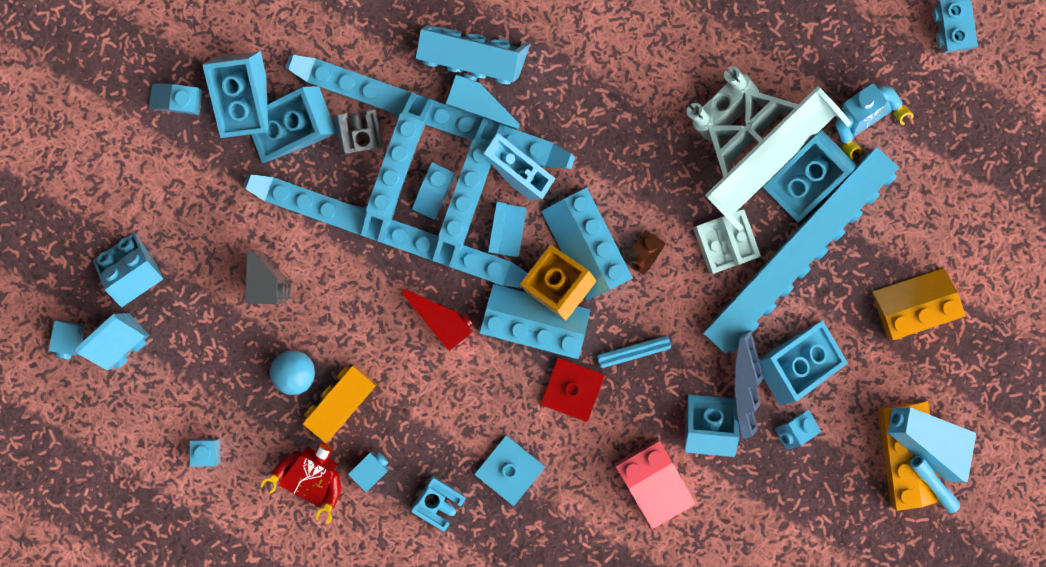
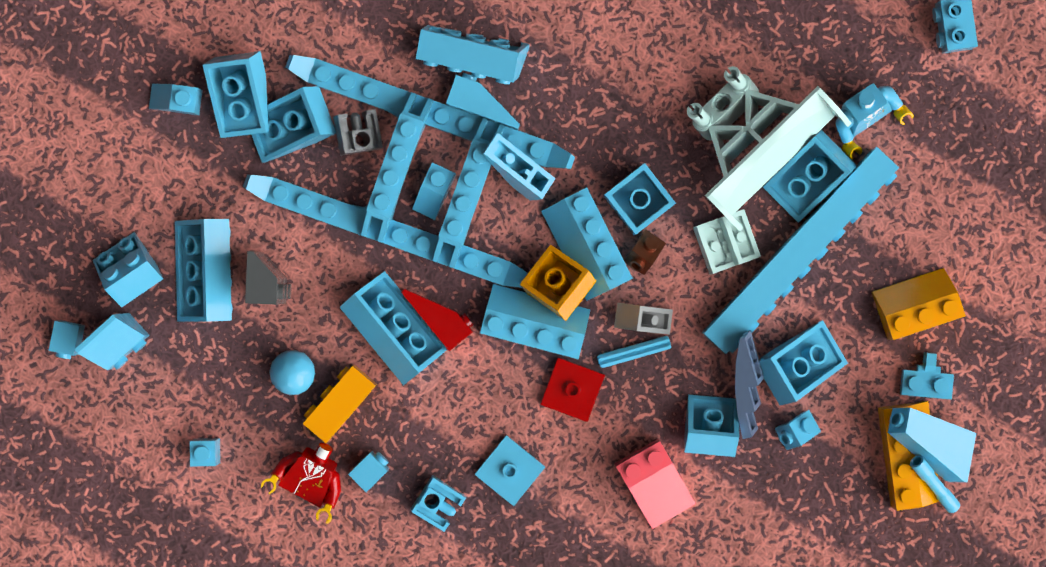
medium azure panel [488,202,526,257] -> none
none -> medium azure slope [175,219,233,322]
none -> medium azure slope [340,271,448,386]
none -> medium azure brick [603,163,676,235]
none -> light grey slope [614,302,673,335]
none -> medium azure hinge [900,352,954,400]

